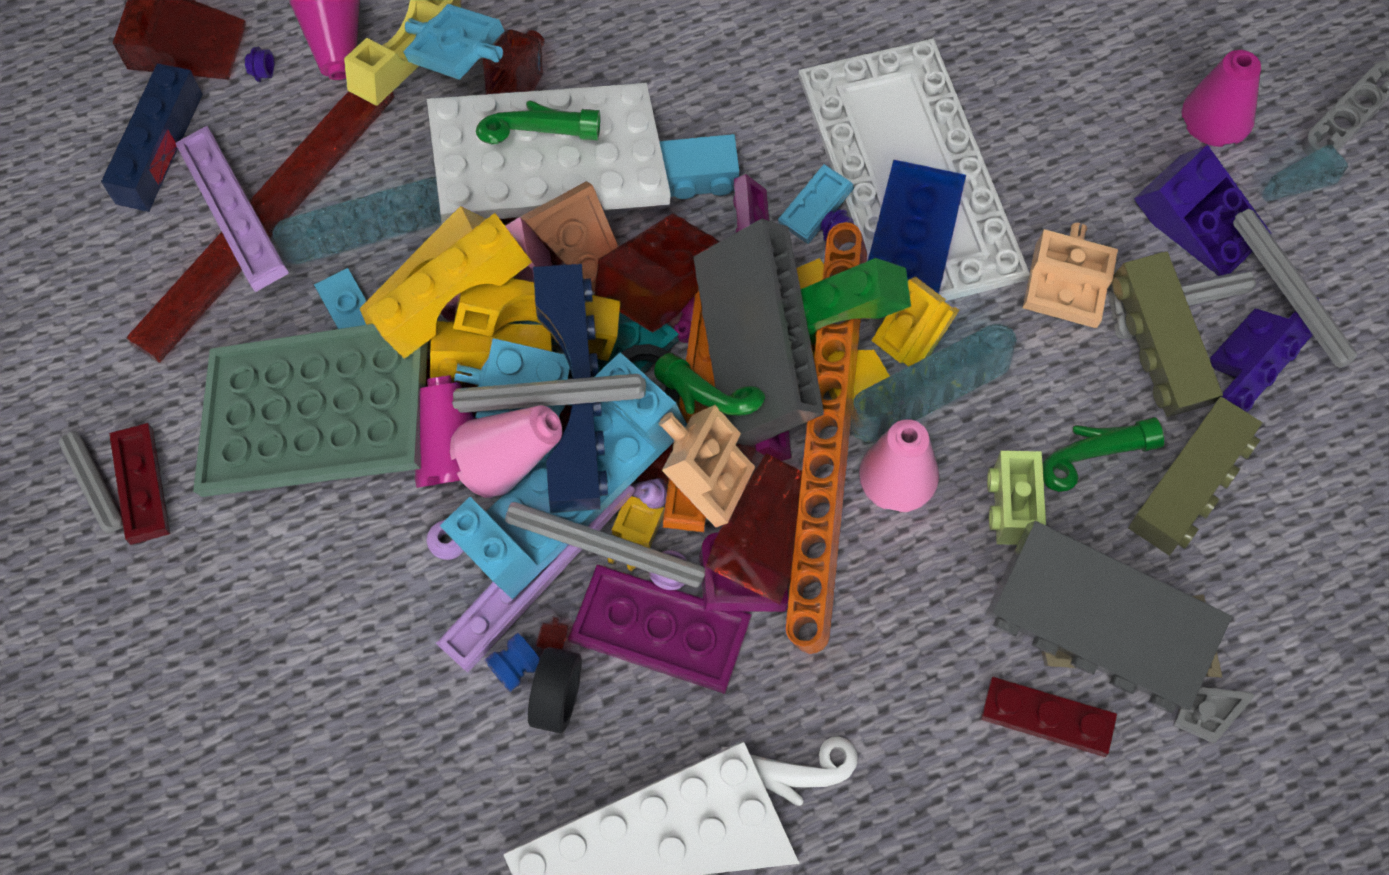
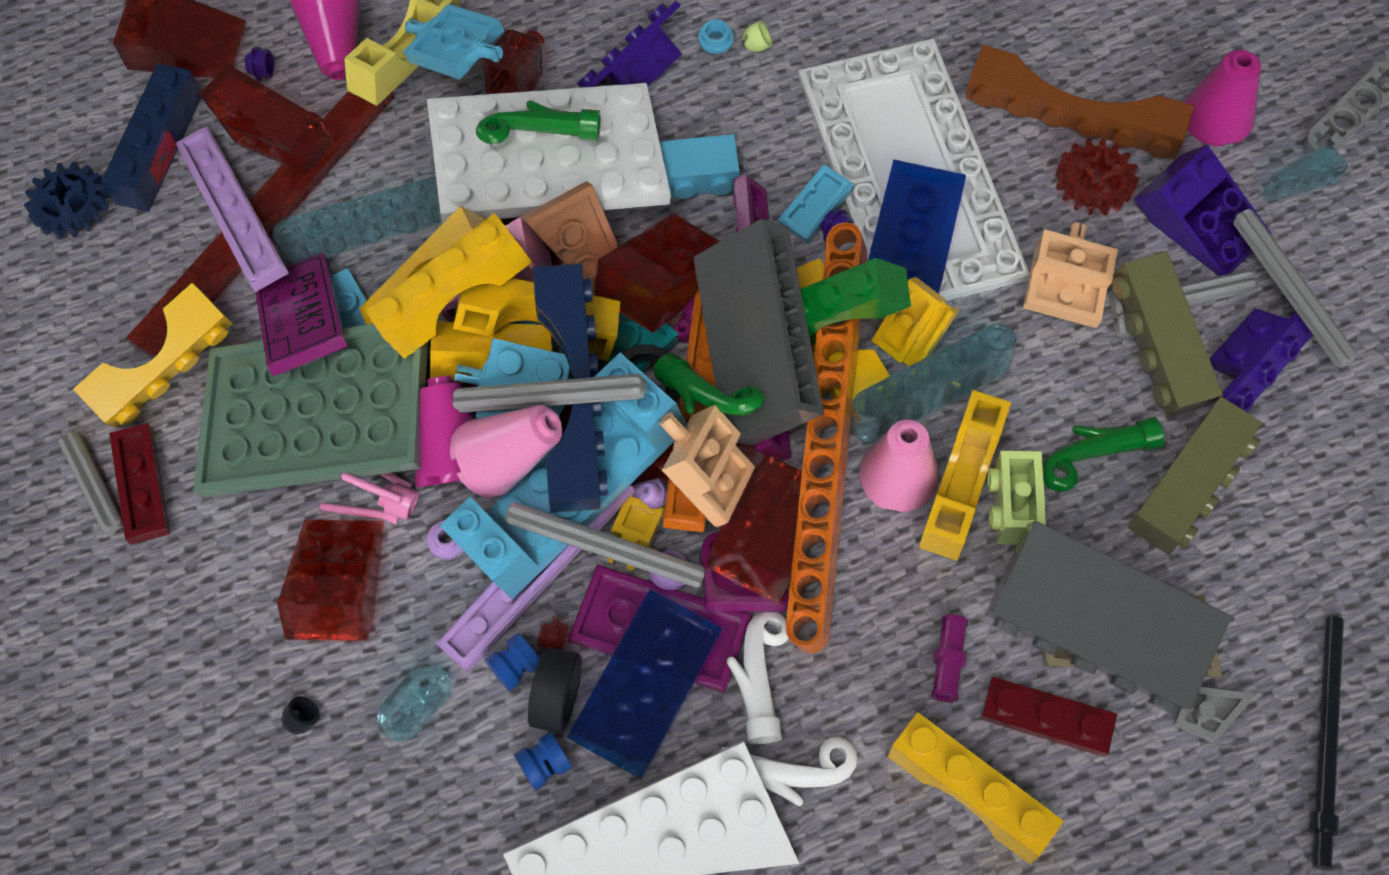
none -> dark blue gear [24,162,110,239]
none -> yellow arch [73,283,233,428]
none -> clear red wedge [199,64,335,174]
none -> magenta tile [255,252,347,376]
none -> clear red slope [277,519,384,641]
none -> black hinge [281,696,320,734]
none -> bright pink plant [319,473,419,524]
none -> clear light blue plate [376,663,451,742]
none -> blue wheel [513,731,572,791]
none -> clear blue tile [567,589,724,780]
none -> dark purple bracket [577,0,682,88]
none -> medium azure plate [698,19,733,54]
none -> white plant [727,612,788,745]
none -> yellowish green hinge [743,21,772,52]
none -> yellow arch [888,712,1064,865]
none -> yellow arch [919,390,1012,561]
none -> magenta pin [931,614,968,703]
none -> dark orange arch [965,45,1194,160]
none -> clear red gear [1055,139,1139,215]
none -> black bar [1310,616,1344,870]

